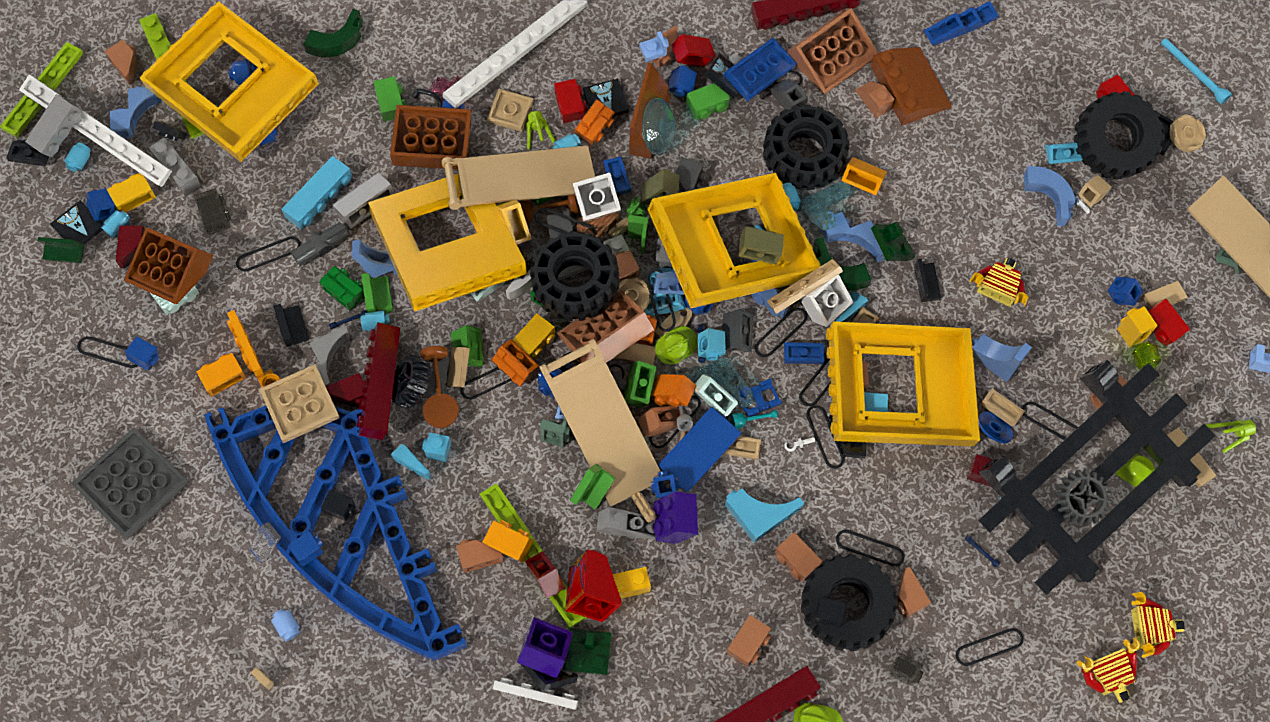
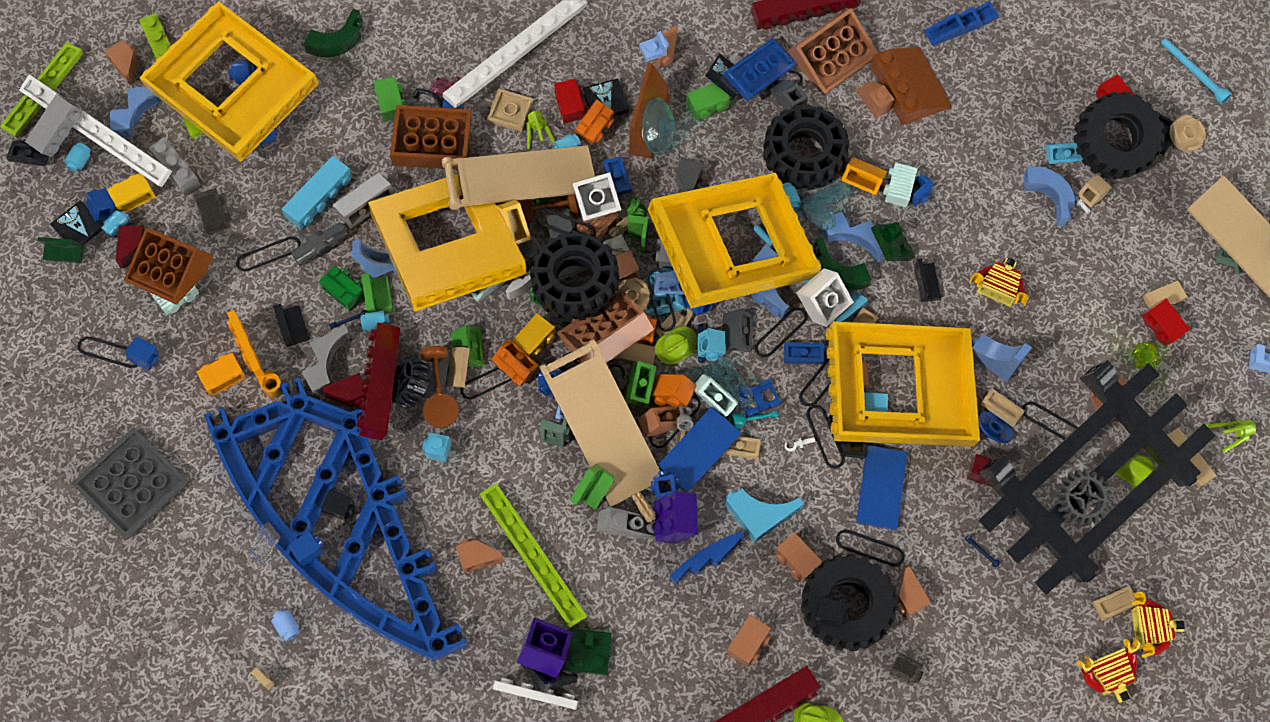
black wing [152,121,187,141] -> none
tan plate [259,364,340,443] -> none
medium azure slope [391,444,431,480] -> none
light orange brick [482,520,534,563] -> none
dark red slope [525,551,565,598] -> none
red slope [565,549,622,622] -> none
yellow brick [613,567,651,599] -> none
olive brick [641,169,680,206] -> none
blue brick [668,65,697,97] -> none
red brick [671,34,716,67] -> none
olive brick [738,226,784,265] -> none
tan tile [767,259,843,314] -> none
black piece [955,628,1024,666] -> none
blue brick [1107,277,1144,306] -> none
yellow brick [1117,306,1158,348] -> none
none -> blue slope [669,531,745,585]
none -> blue tile [856,445,907,530]
none -> light aqua brick [883,162,918,207]
none -> blue bracket [910,173,934,207]
none -> tan tile [1092,585,1137,621]

